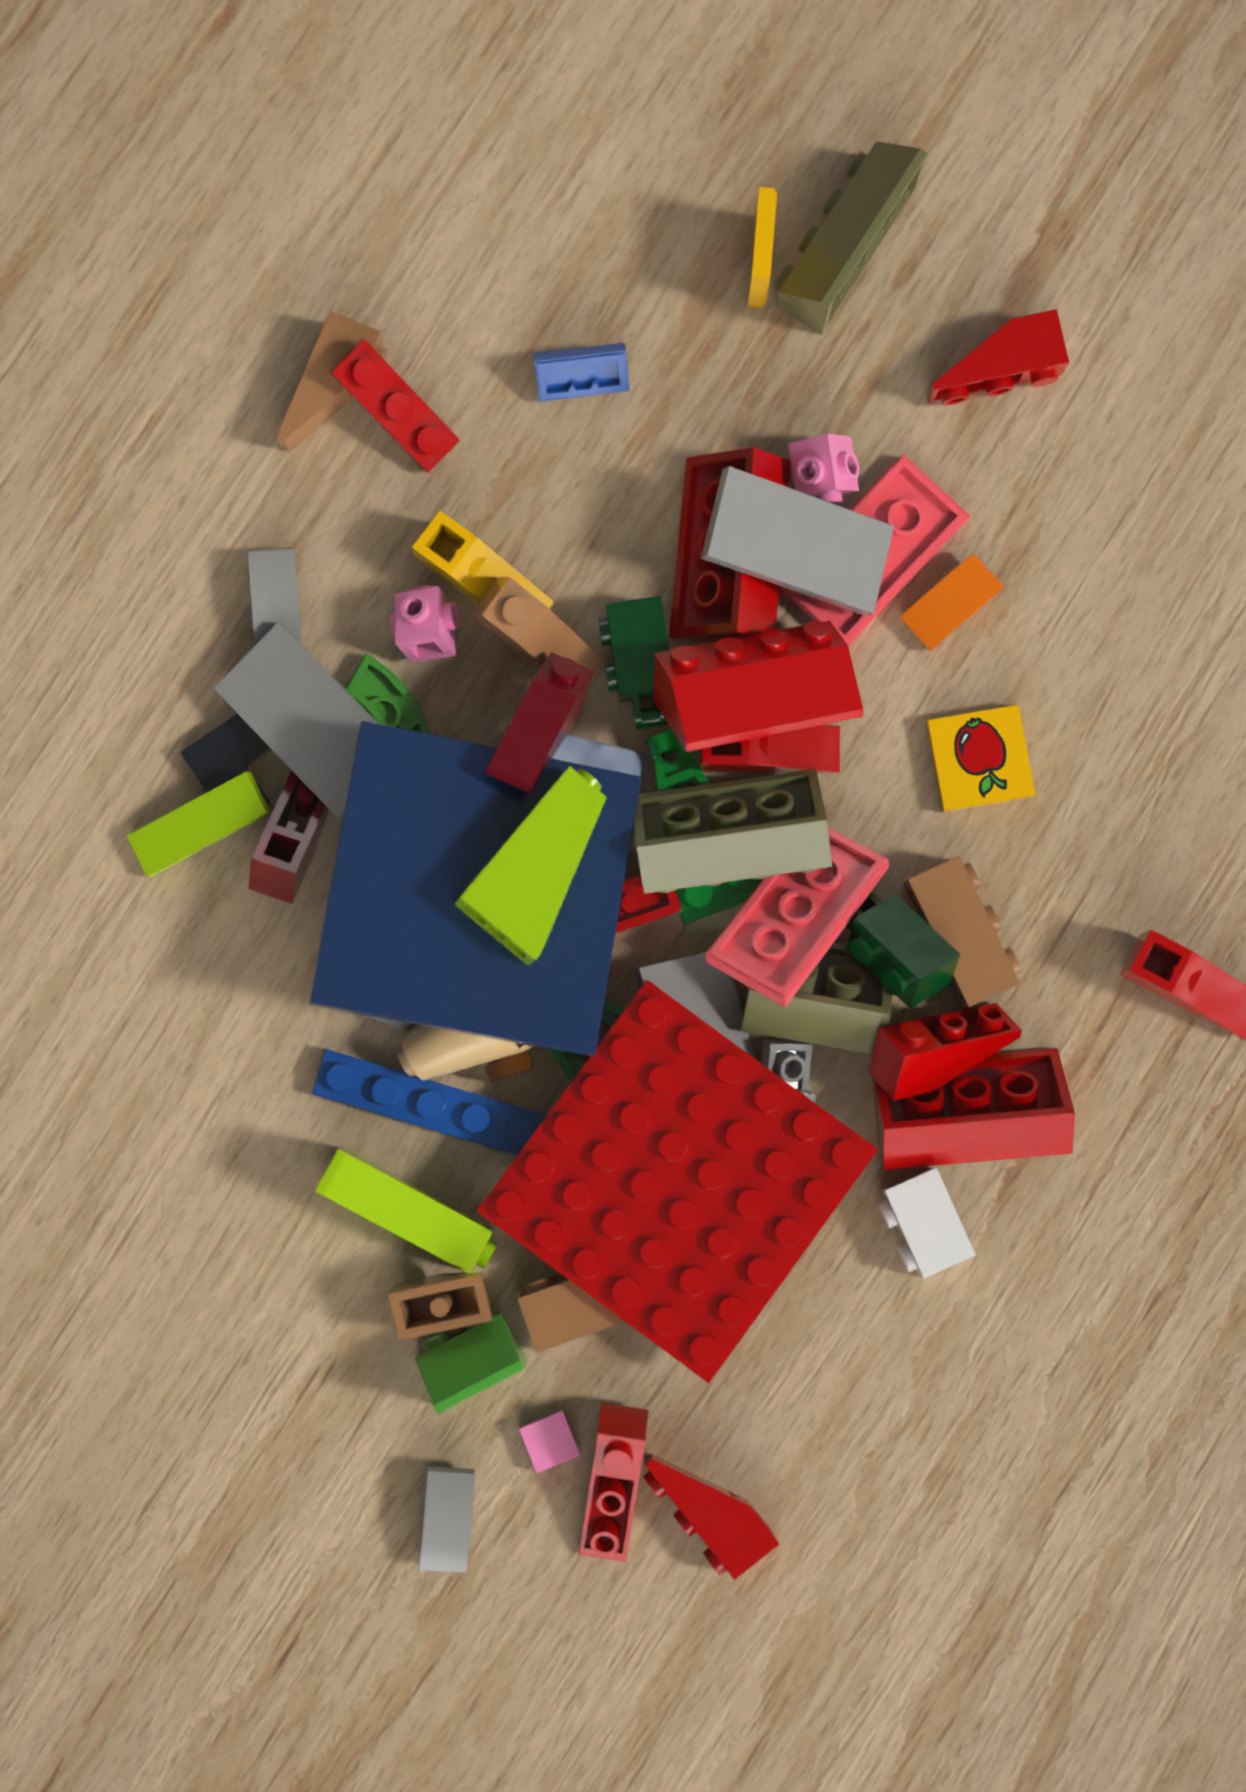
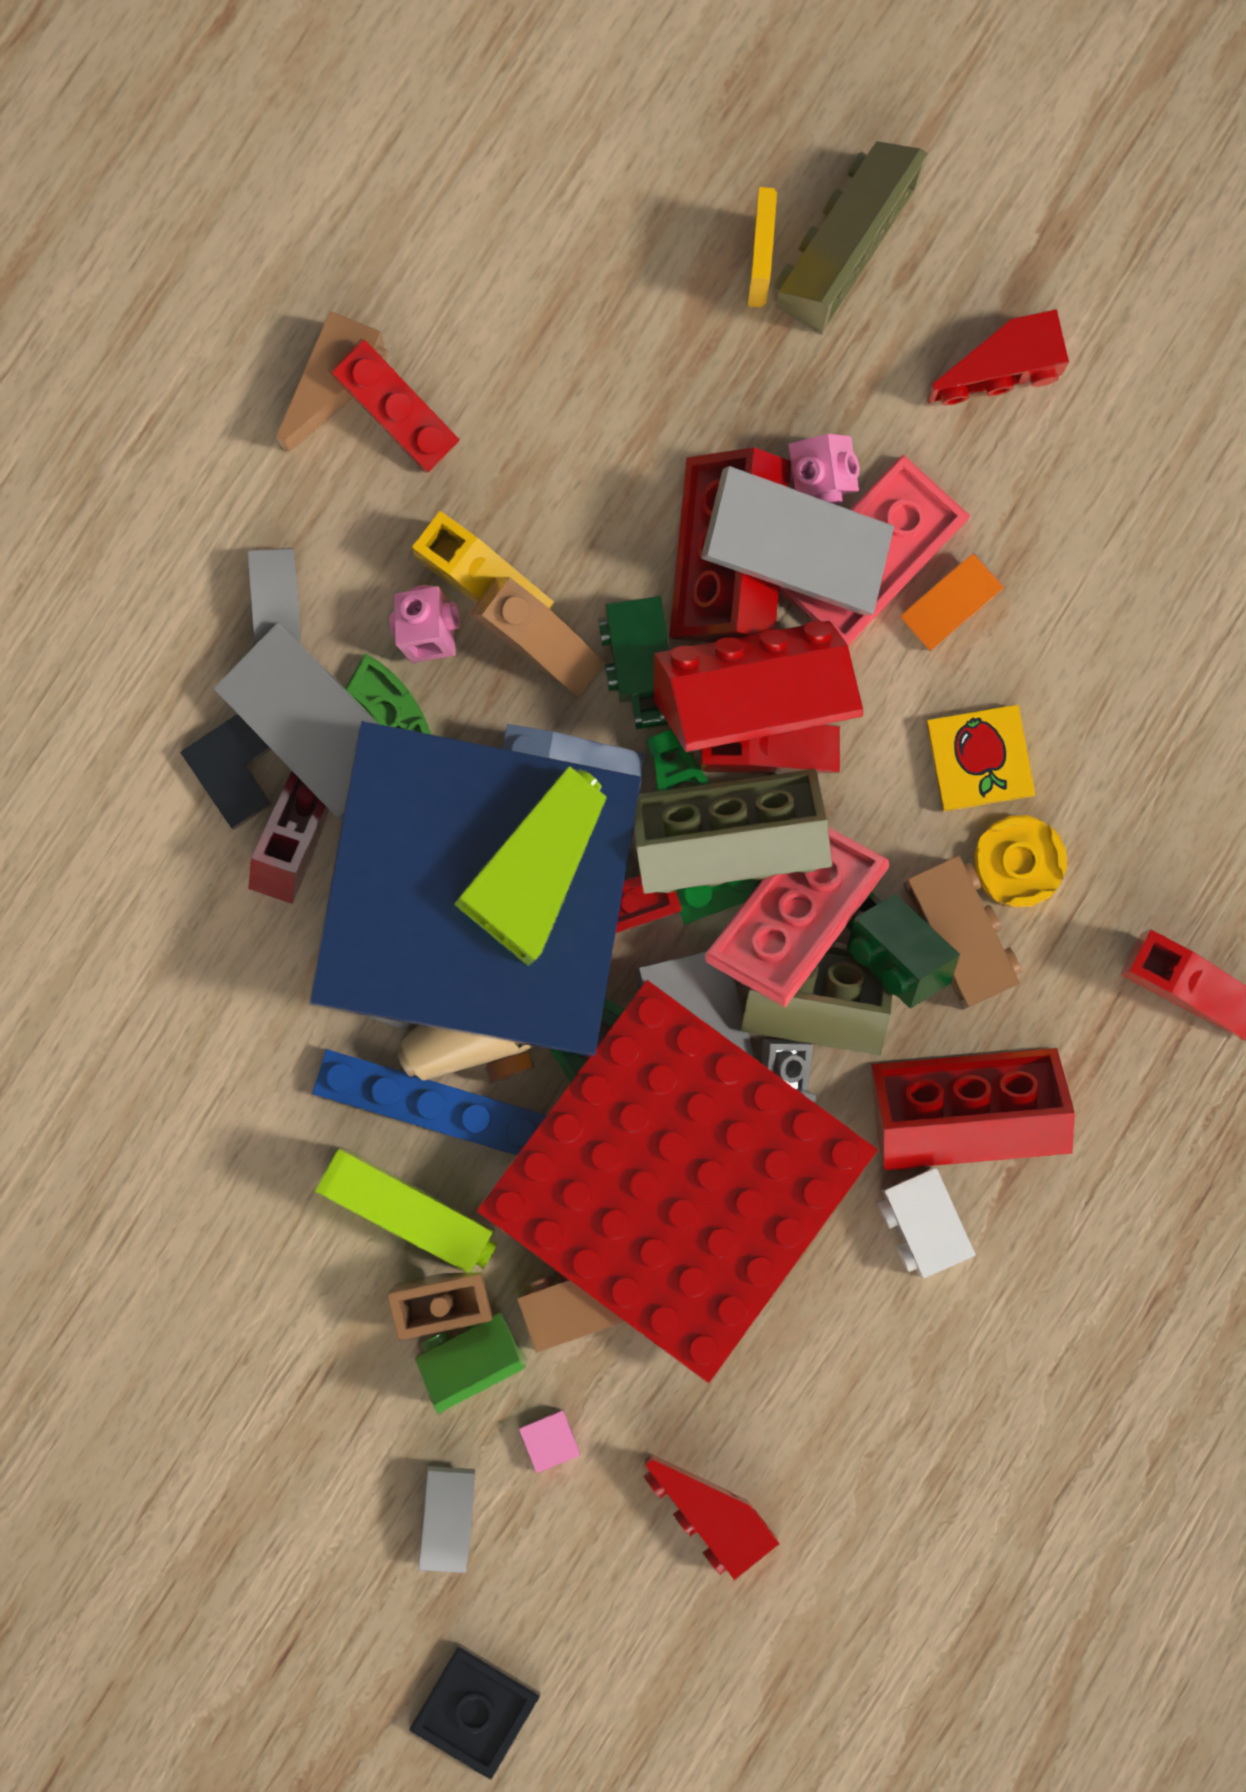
lime tile [127,771,271,877] -> none
dark red slope [486,652,594,793] -> none
plate [533,343,630,402] -> none
red slope [579,1403,649,1562] -> none
red slope [868,1003,1022,1101] -> none
none -> black tile [409,1643,541,1780]
none -> yellow tile [973,815,1067,908]

